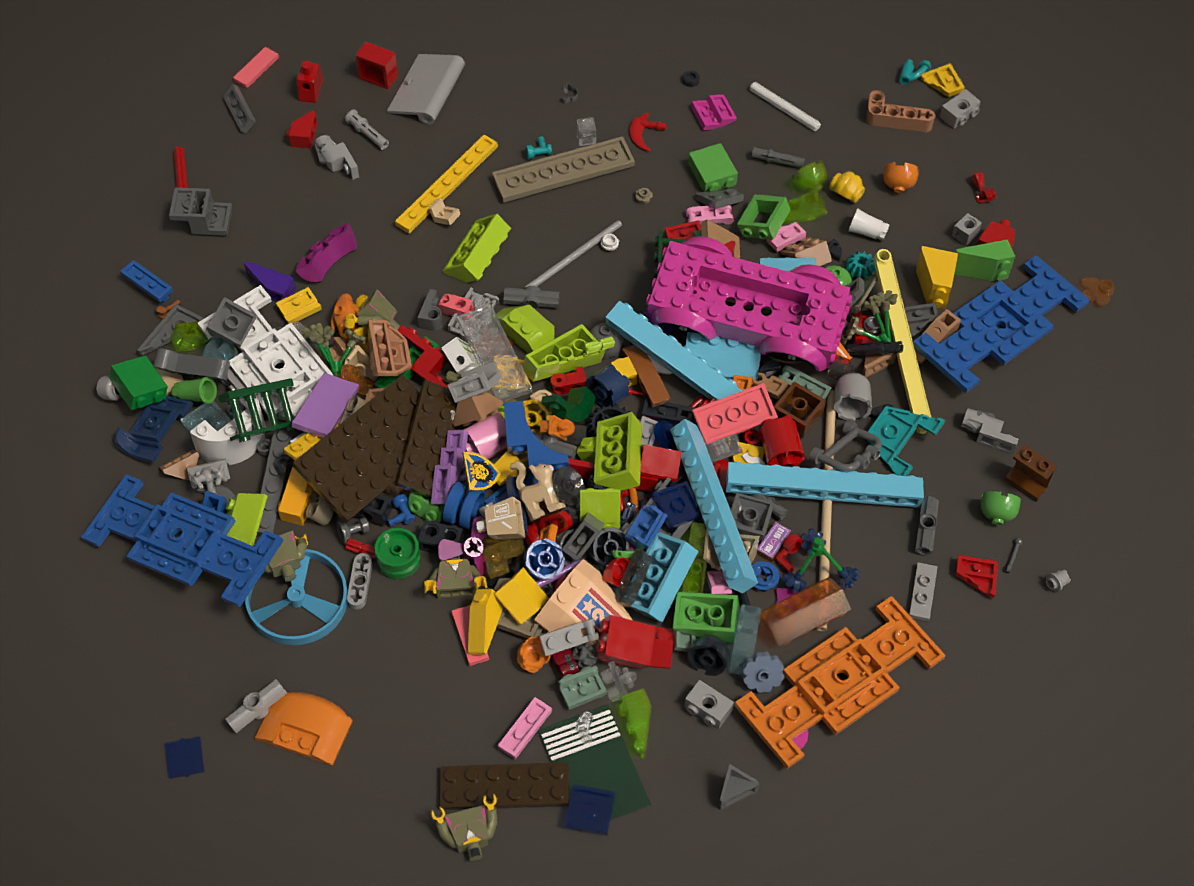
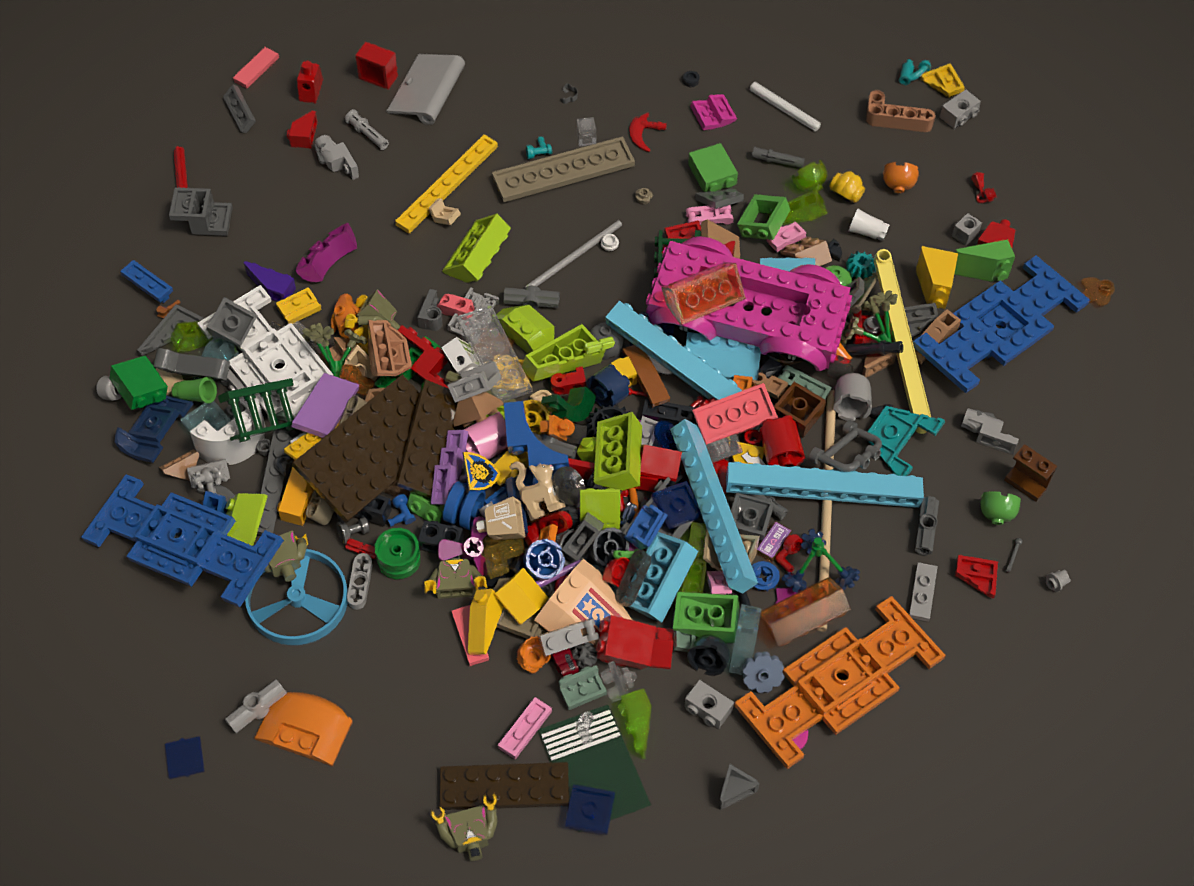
none -> clear orange slope [661,262,746,325]

